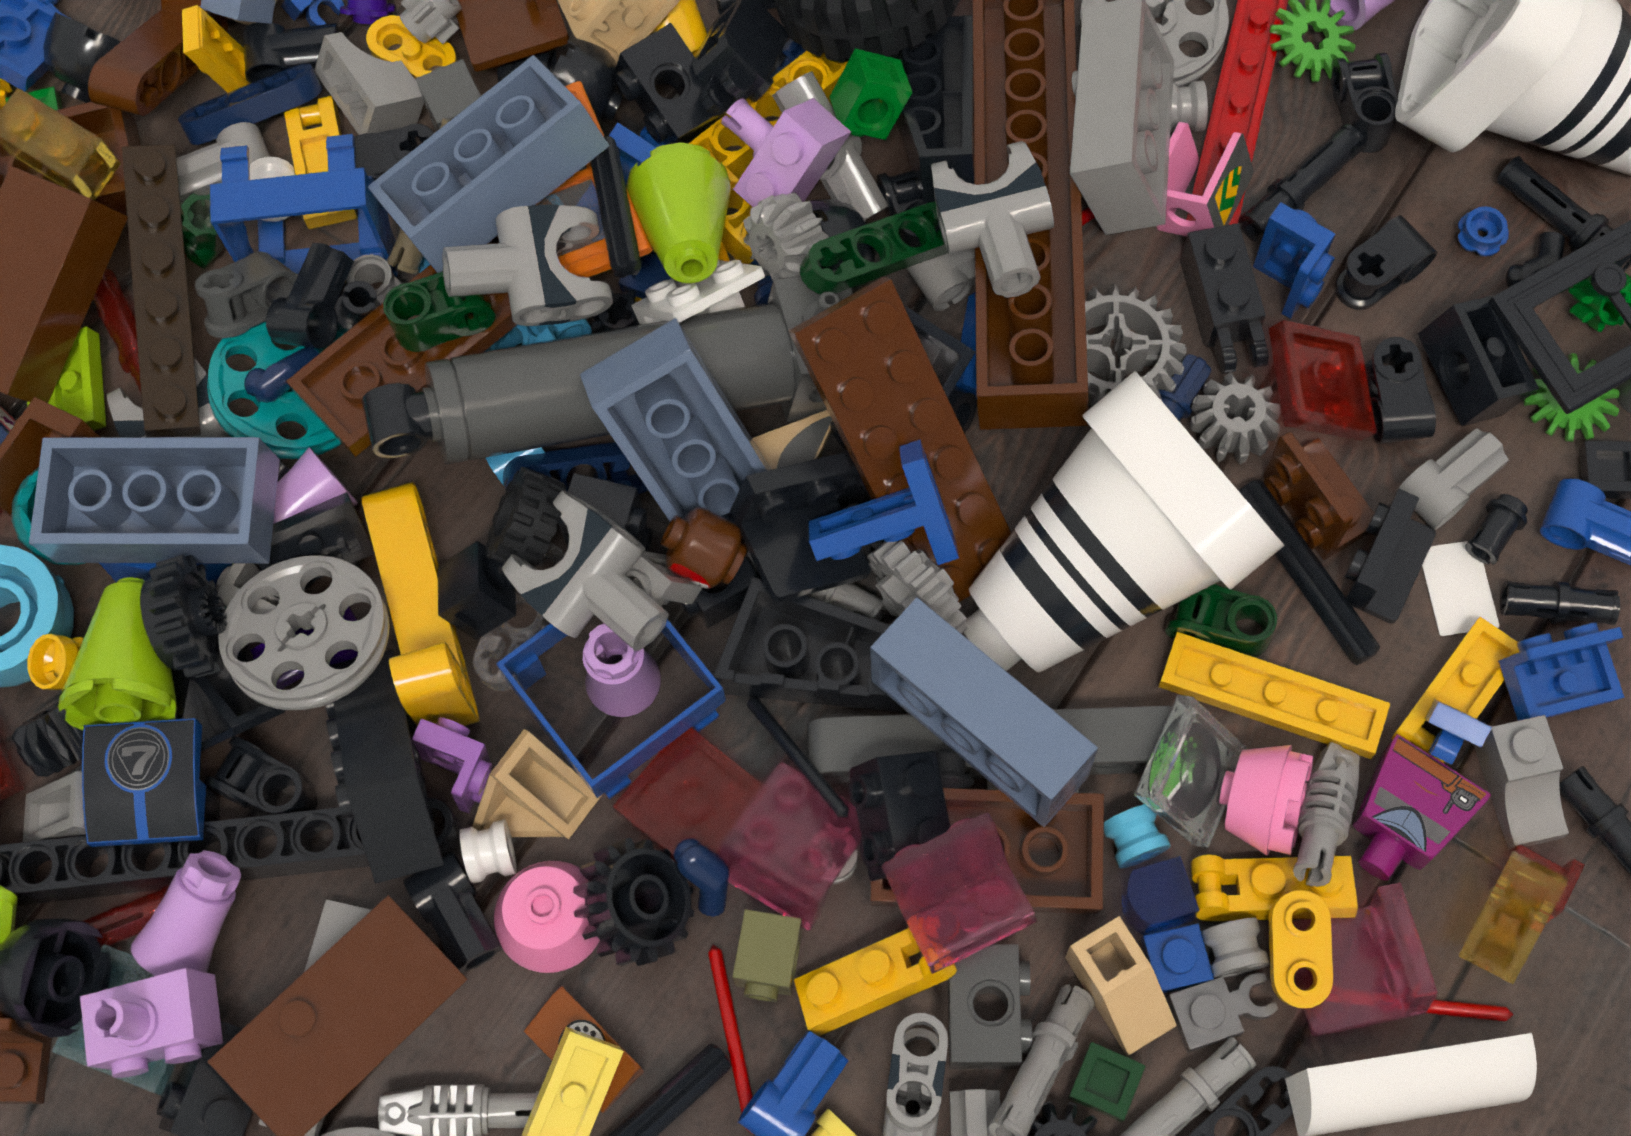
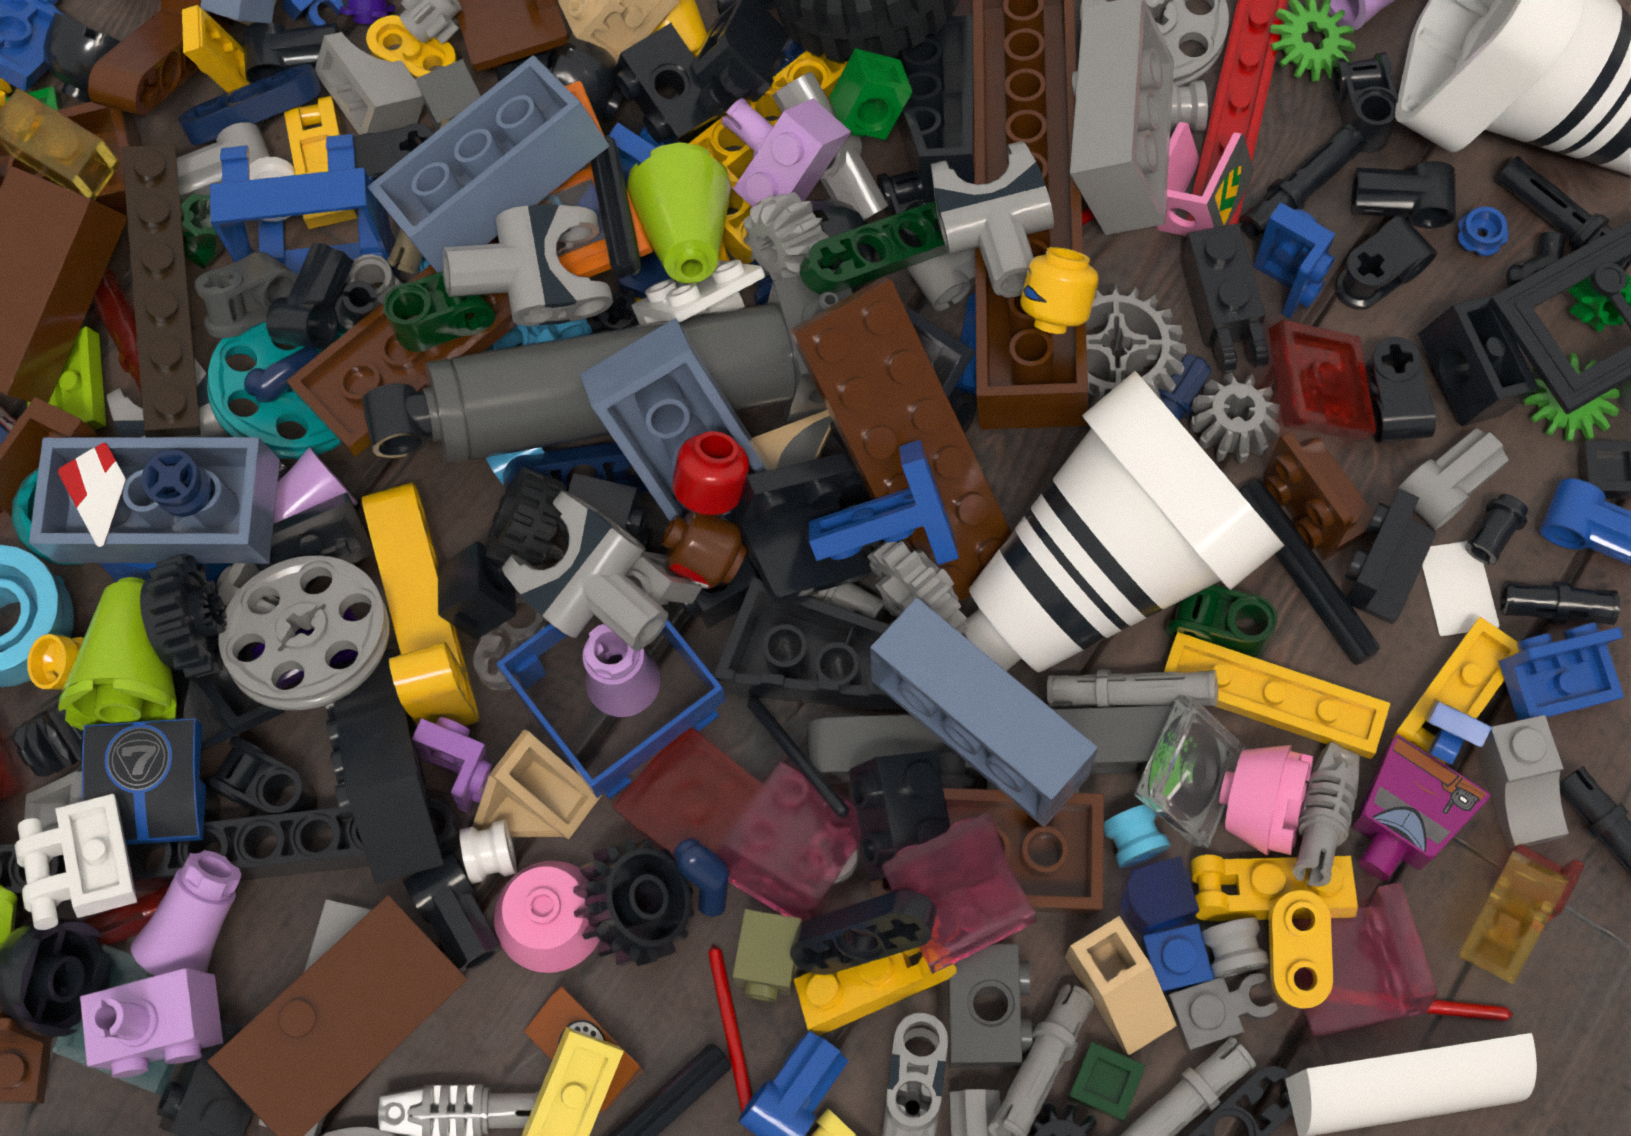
none -> white plate [15,794,137,930]
none -> white sticker [58,443,126,547]
none -> dark blue wheel [141,449,213,517]
none -> red head [672,431,749,516]
none -> black beam [790,889,937,975]
none -> yellow head [1020,247,1099,334]
none -> light grey pin [1047,669,1218,710]
none -> black piece [1351,161,1456,229]

